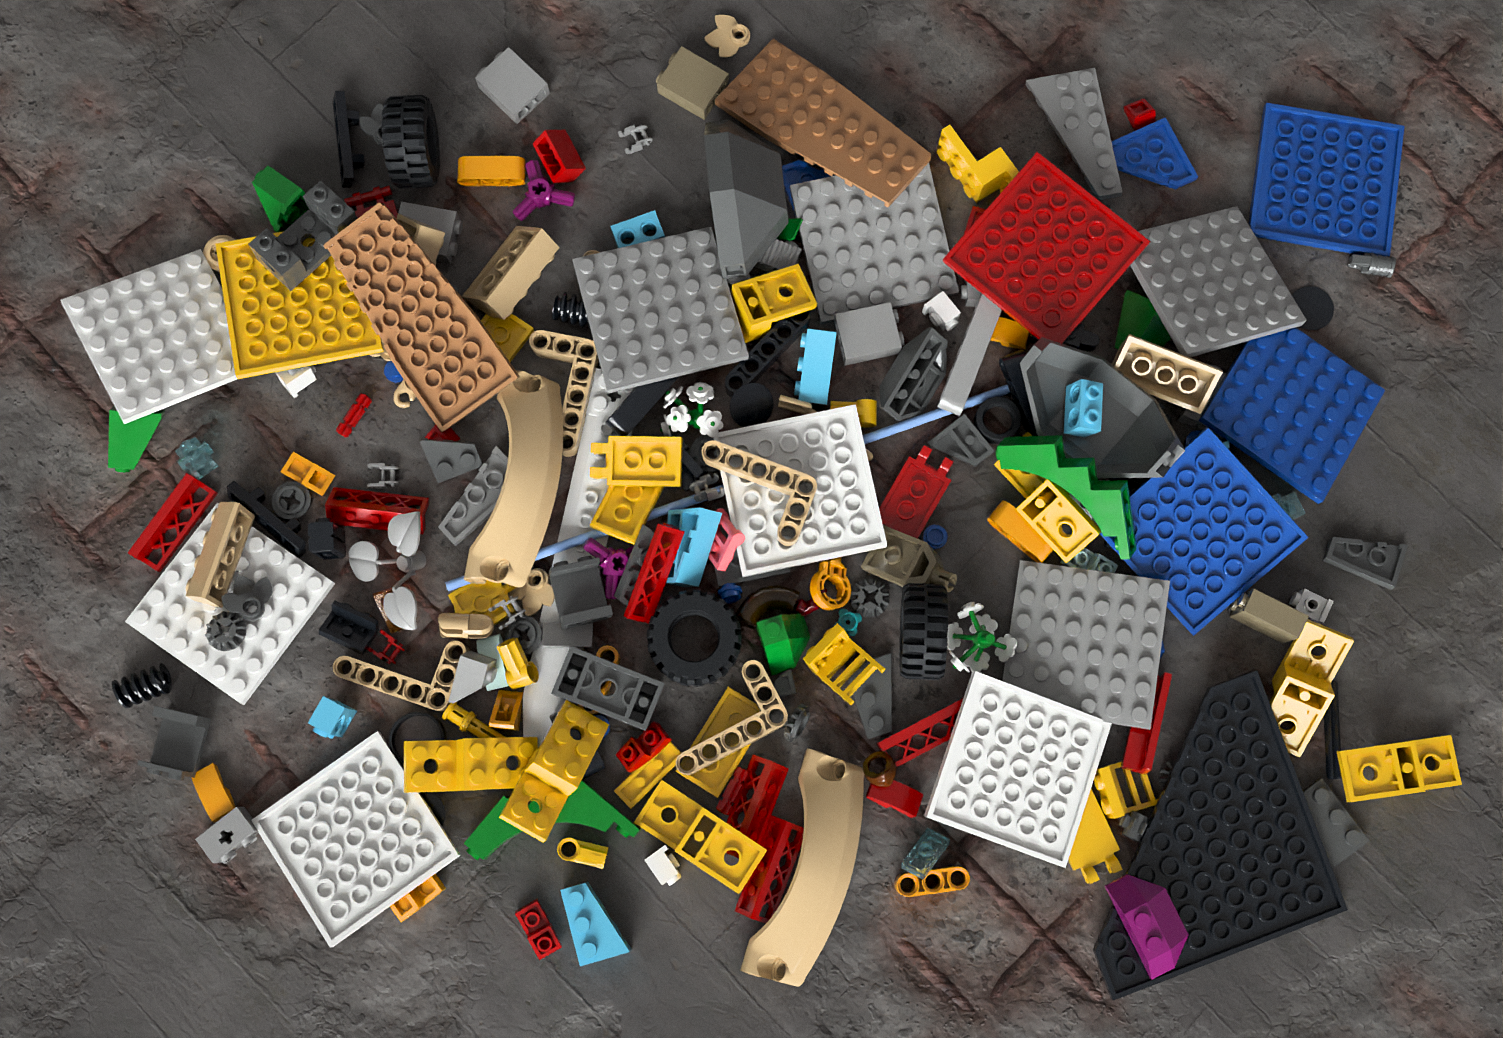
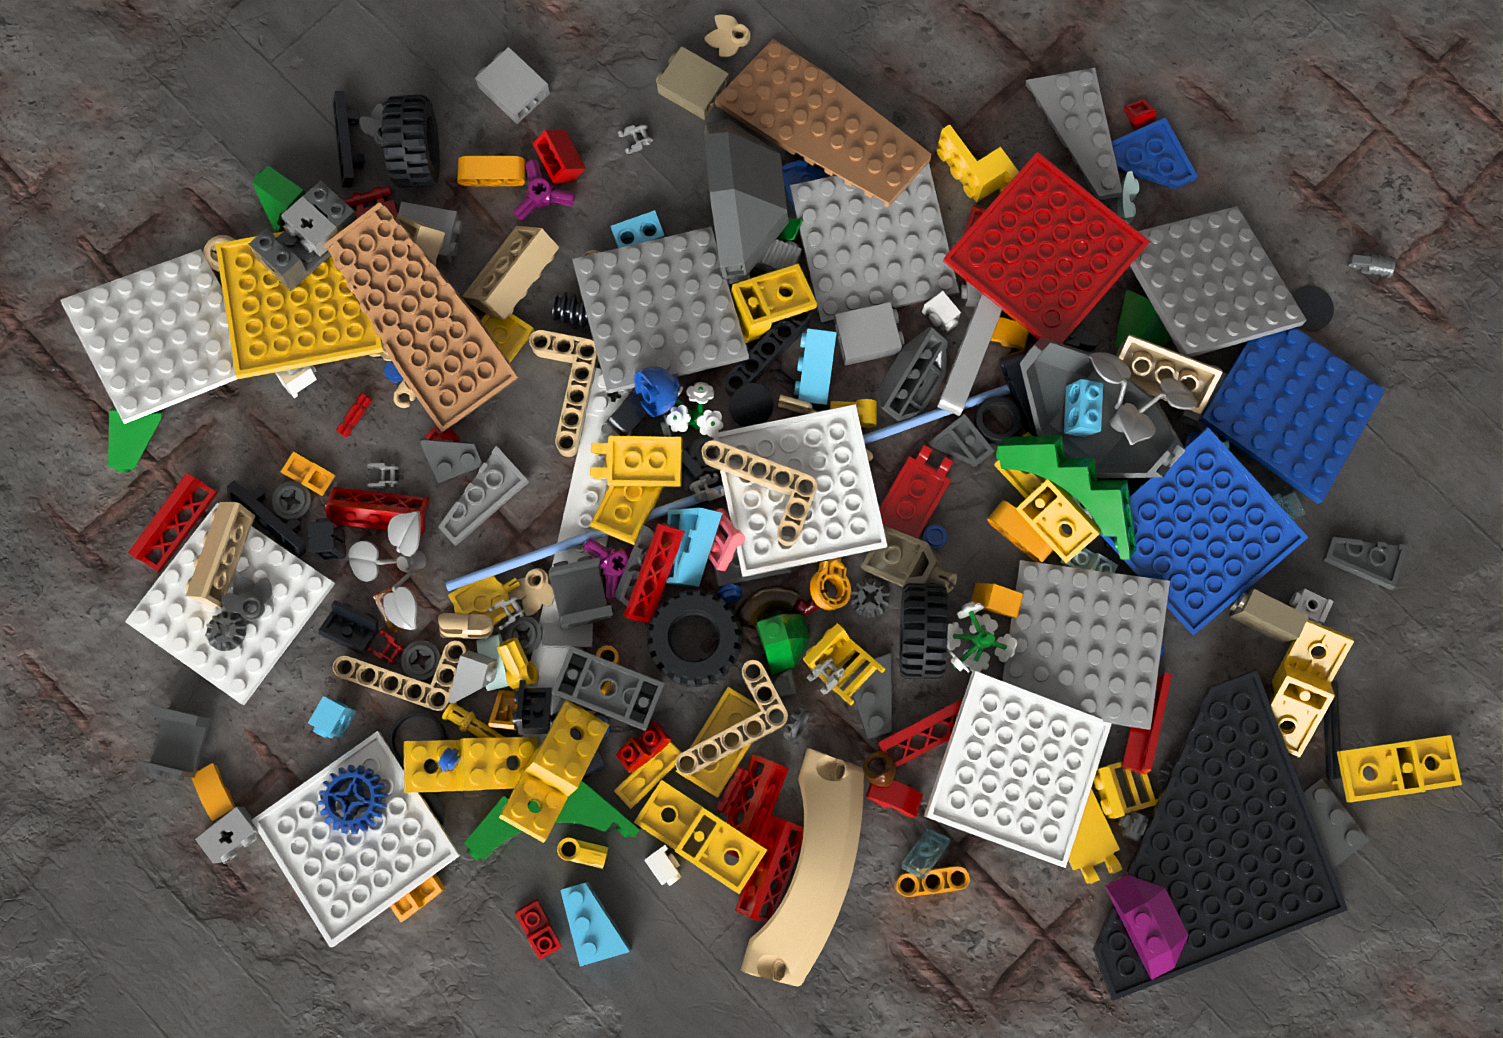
black piece [111,663,172,708] -> none
clear light blue brick [175,437,218,480] -> none
tan panel [464,370,563,588] -> none
teal plate [834,609,862,636] -> none
blue plate [1248,102,1405,257] -> none
none -> light grey brick [281,196,339,256]
none -> blue gear [317,765,388,834]
none -> dark grey gear [401,640,441,680]
none -> blue plate [438,748,461,773]
none -> black bracket [512,680,552,735]
none -> blue cylinder [634,366,679,417]
none -> light grey piece [807,658,844,694]
none -> light orange slope [971,583,1024,618]
none -> light grey plant [1088,352,1197,445]
none -> light aqua slope [1117,171,1139,224]

